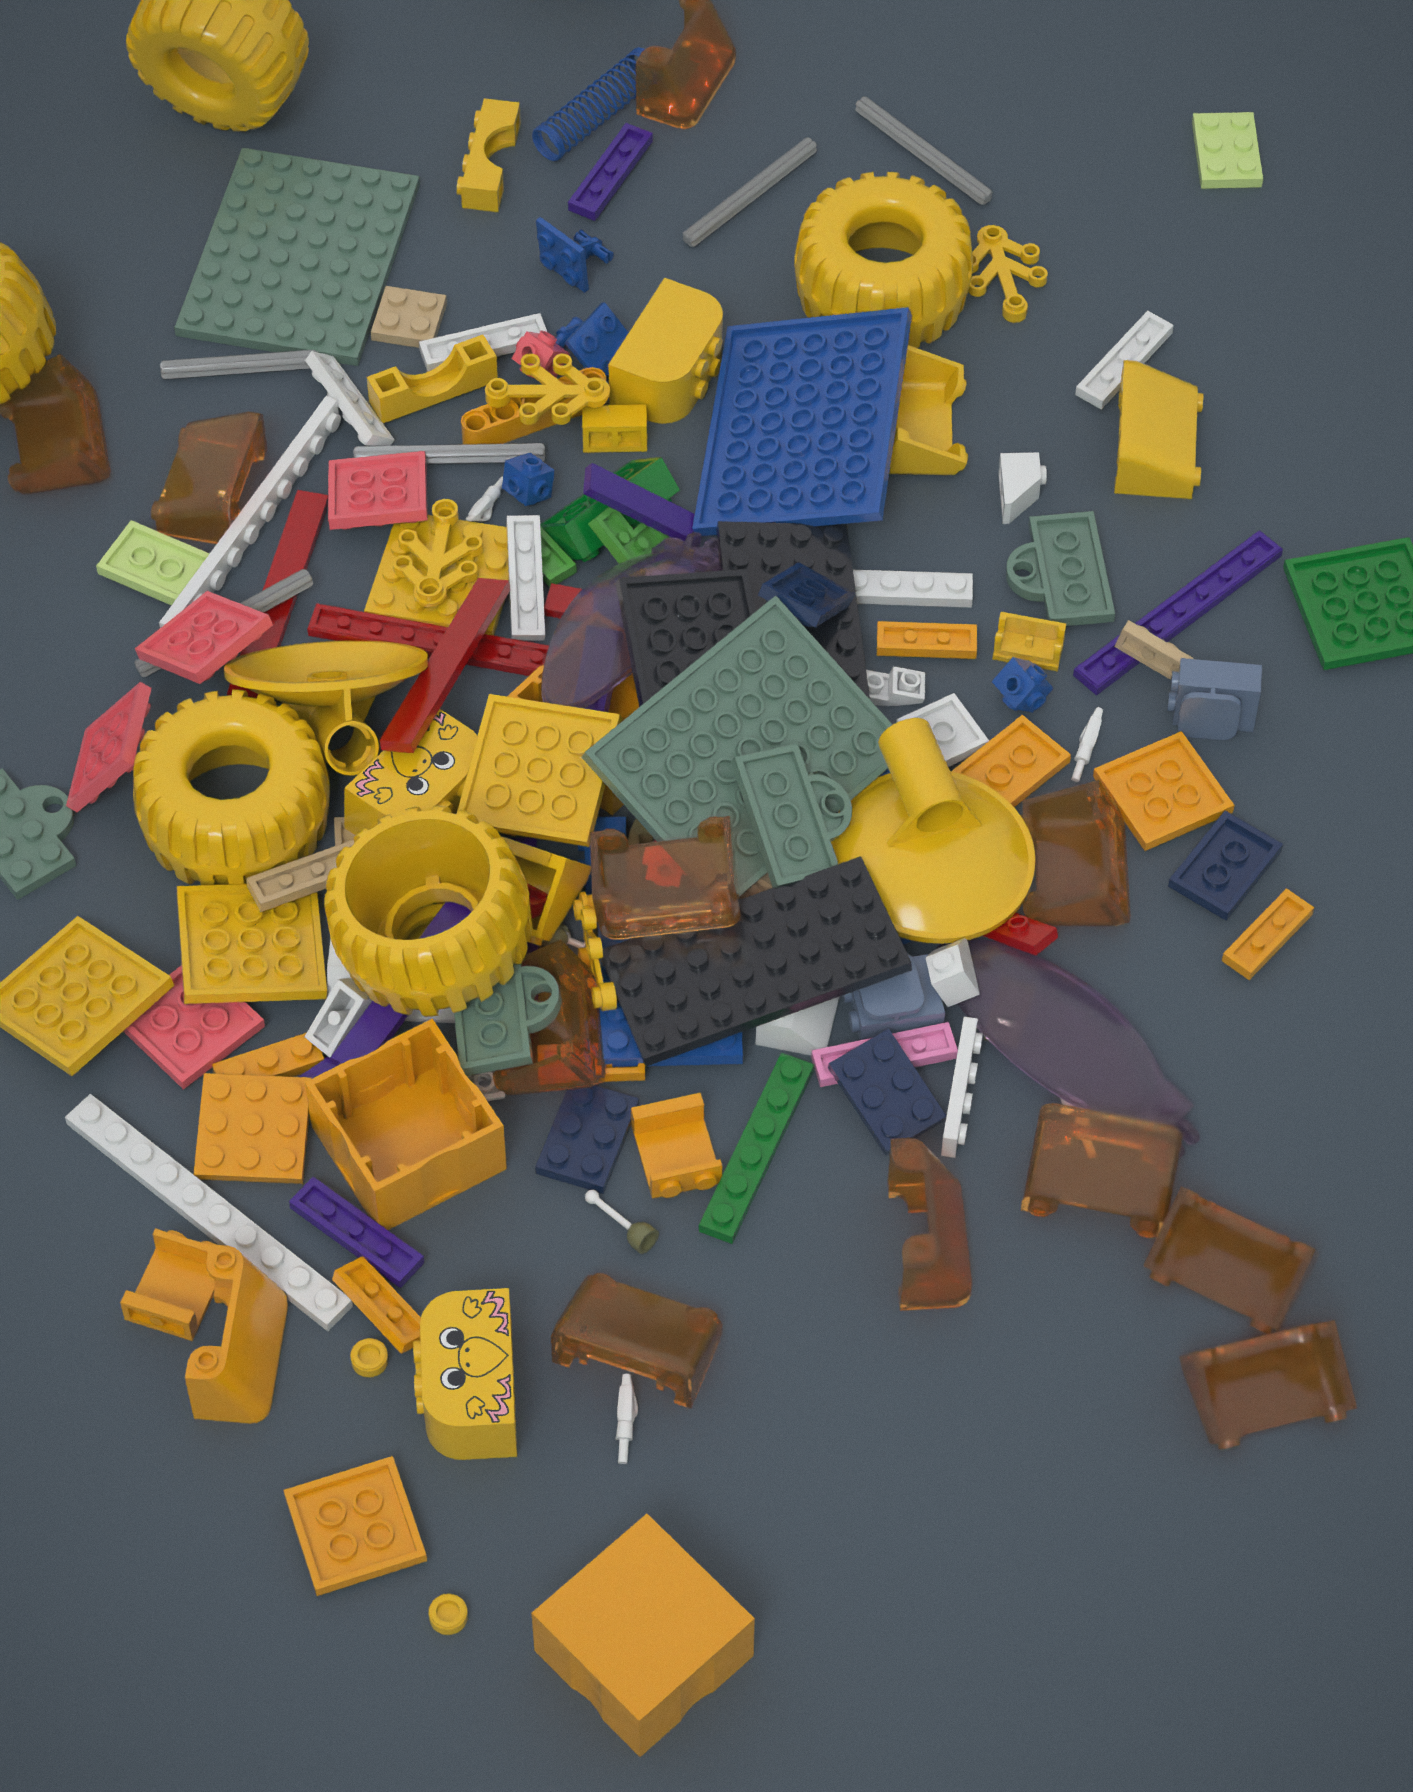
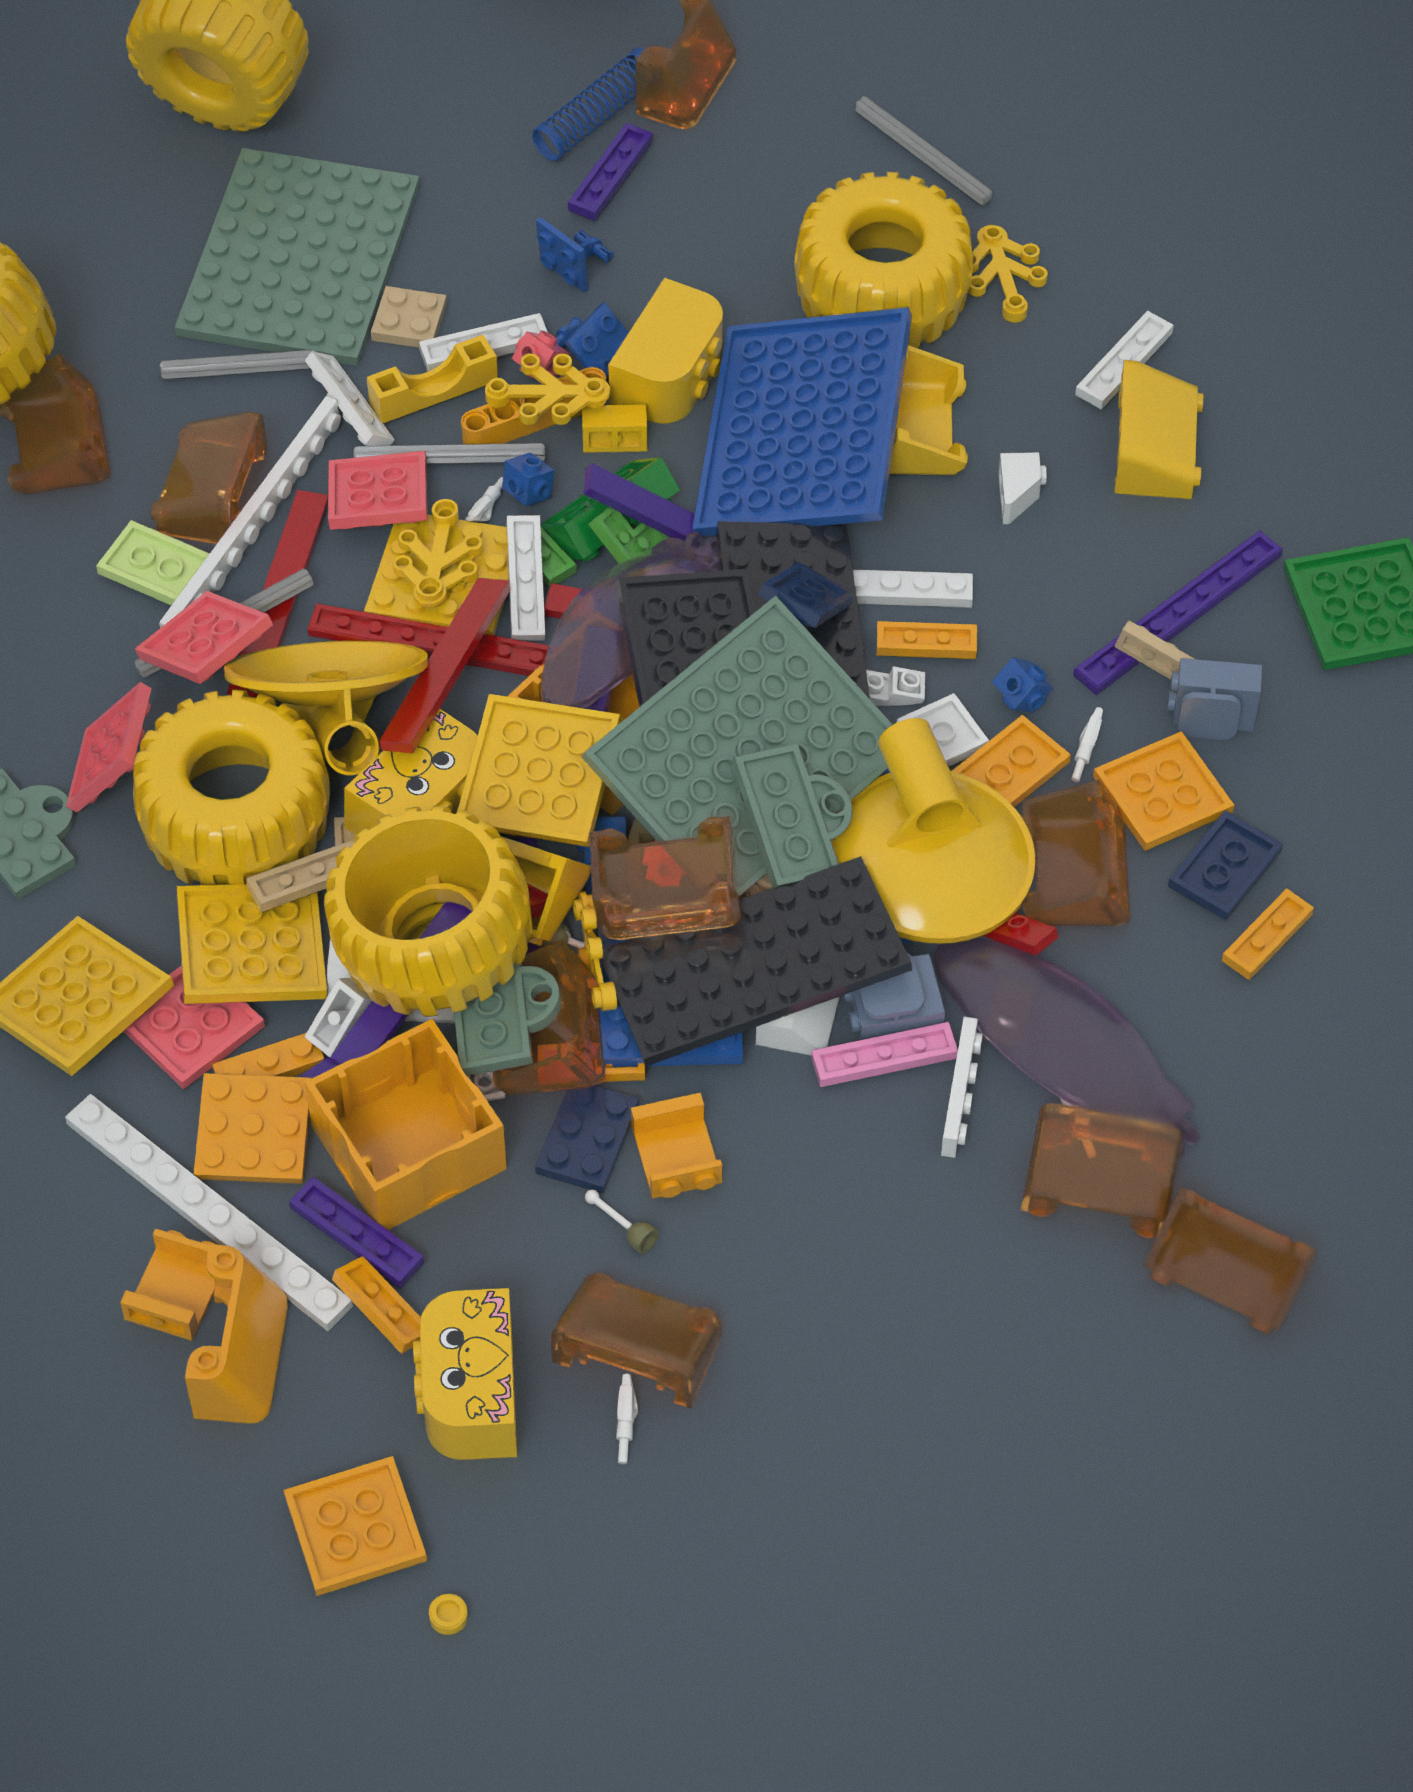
yellow tile [350,1338,388,1377] -> none
yellow arch [457,98,521,212] -> none
light orange tile [531,1514,755,1757] -> none
light grey axle [683,137,817,247] -> none
green plate [699,1052,814,1244] -> none
dark blue plate [828,1029,947,1156] -> none
clear orange windscreen [887,1138,972,1311] -> none
white slope [926,938,980,1007] -> none
yellow hinge [992,612,1066,672] -> none
sand green plate [1006,511,1115,626] -> none
clear orange windscreen [1179,1320,1357,1450] -> none
yellowish green plate [1192,112,1263,189] -> none

